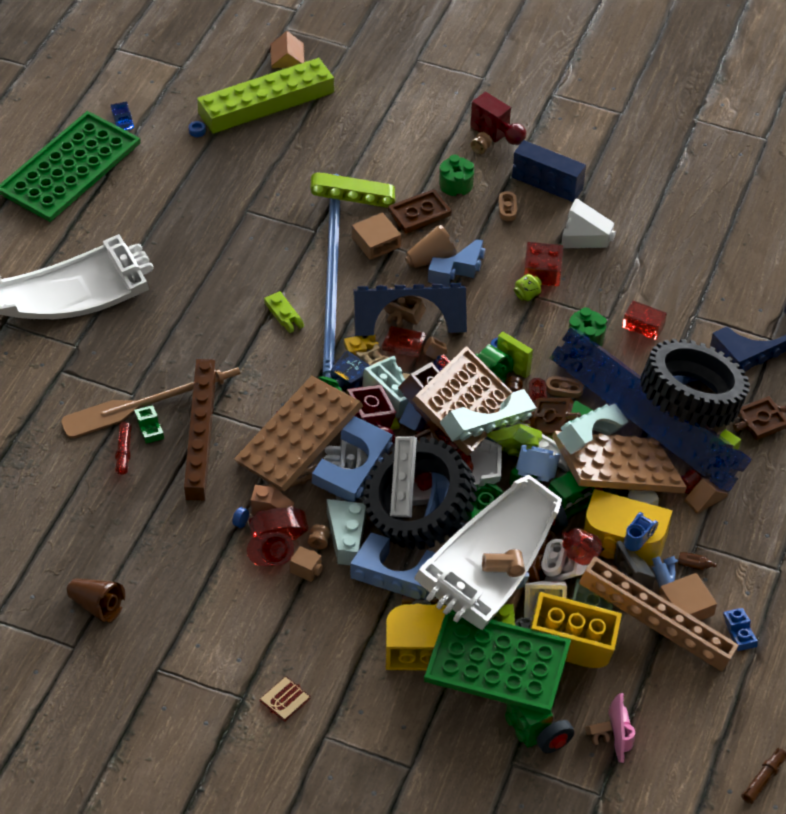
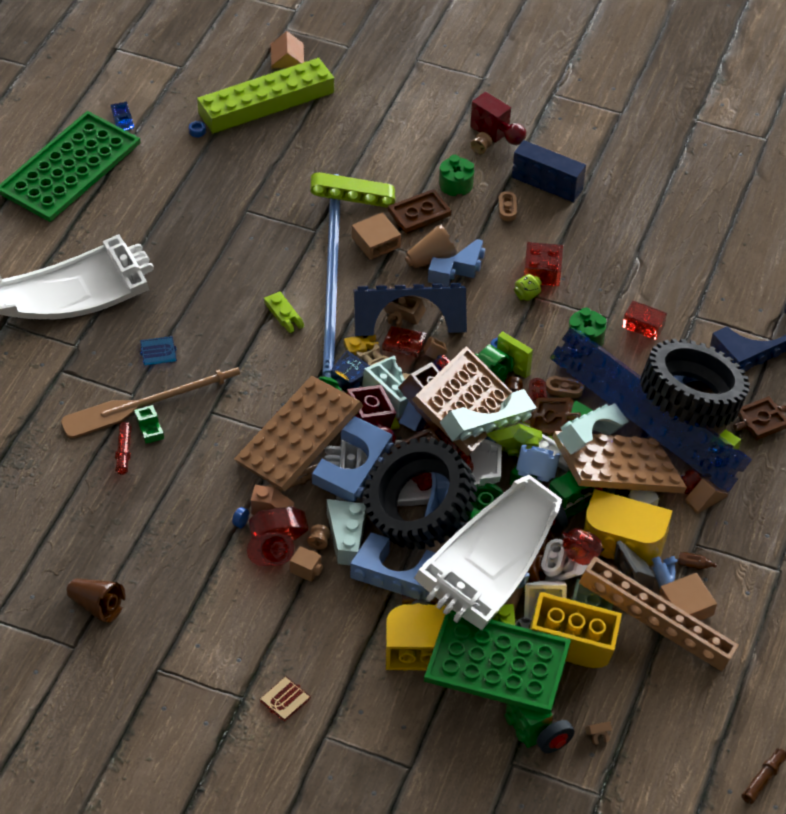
reddish brown brick [184,359,216,501] -> none
white tile [390,436,417,518] -> none
medium nougat piece [482,549,525,577] -> none
white slope [561,199,616,248] -> none
bright pink panel [608,693,635,763] -> none
blue piece [624,512,659,551] -> none
blue slope [723,608,758,651] -> none
none -> clear blue piece [140,336,177,366]

